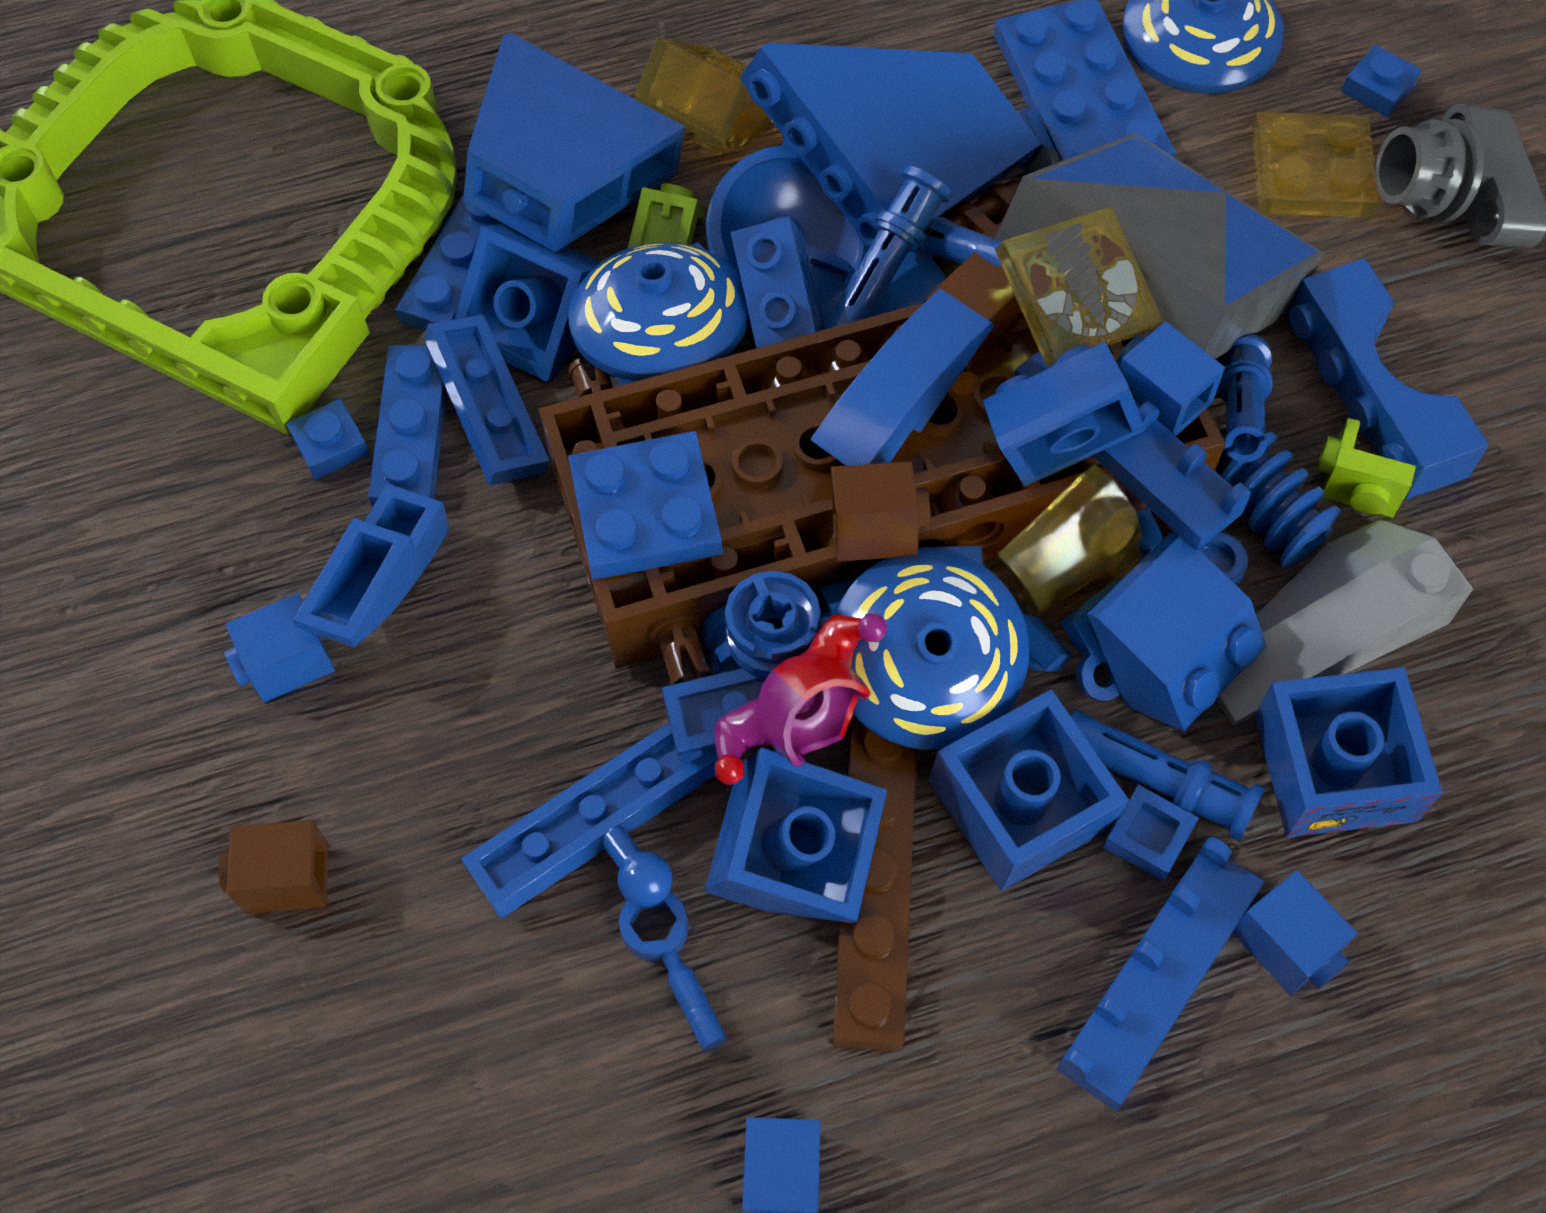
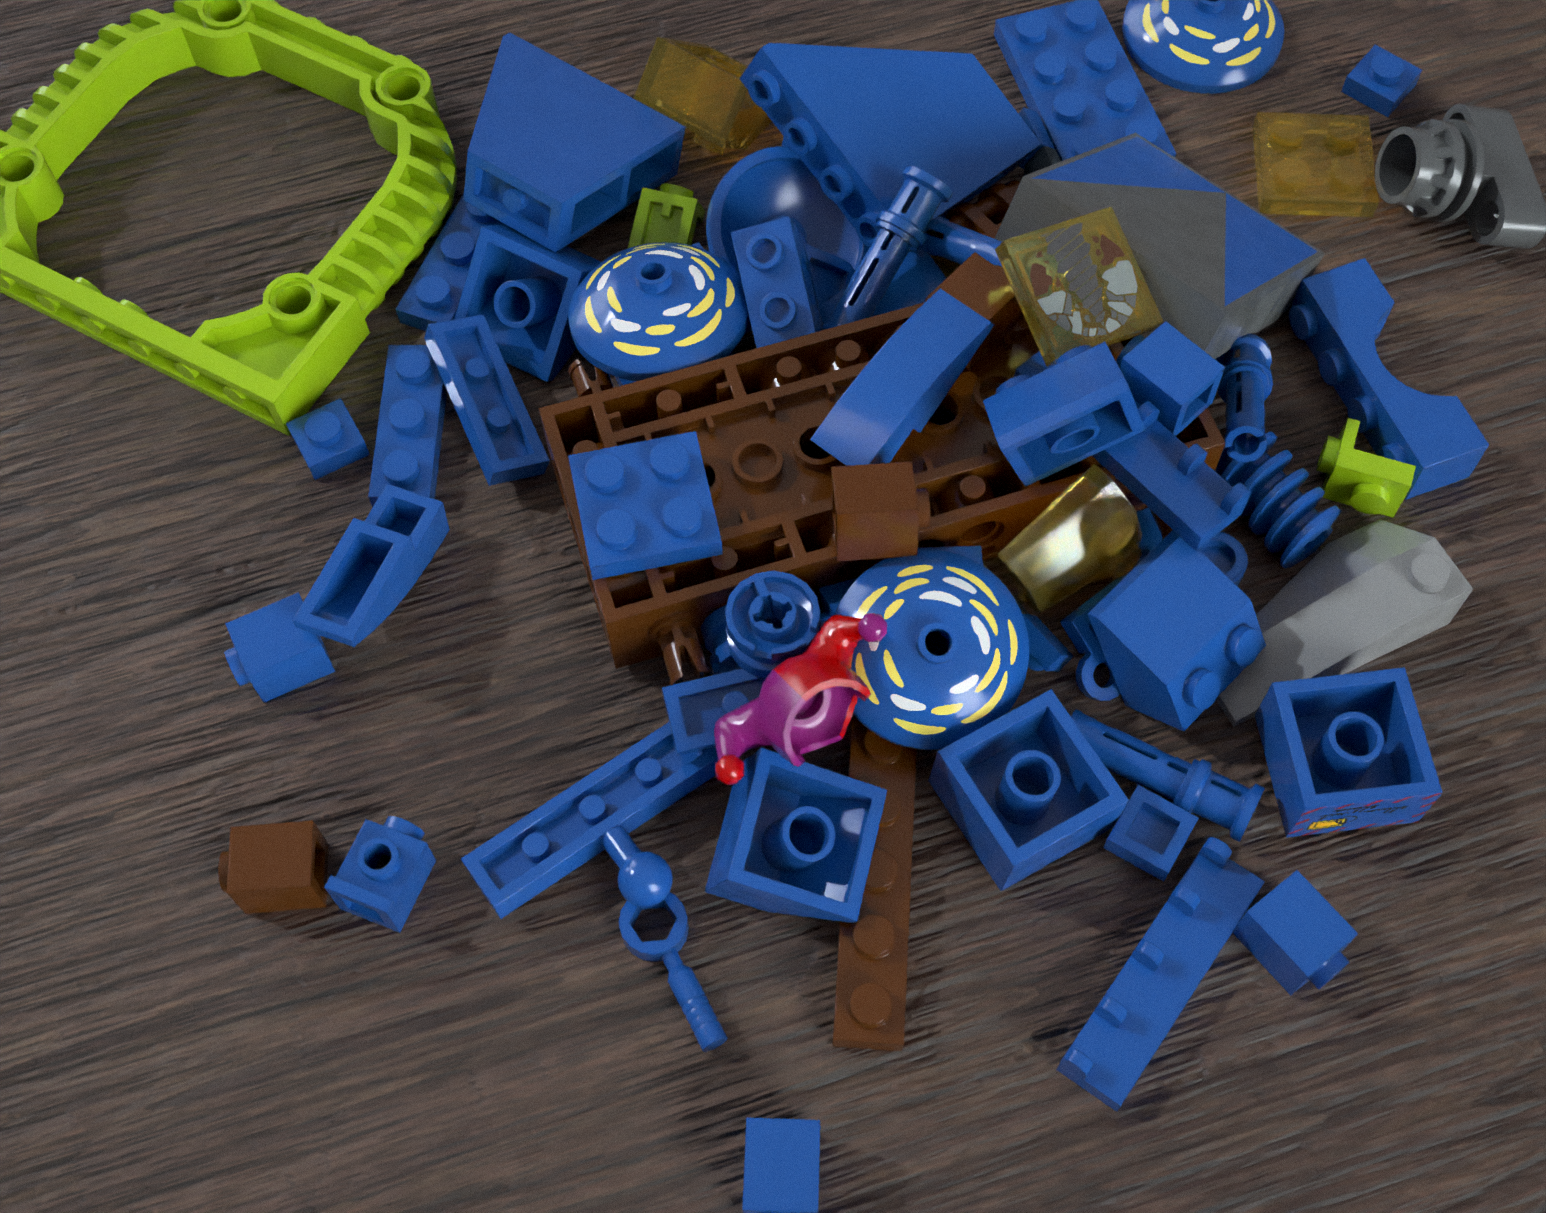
none -> blue brick [324,816,436,933]

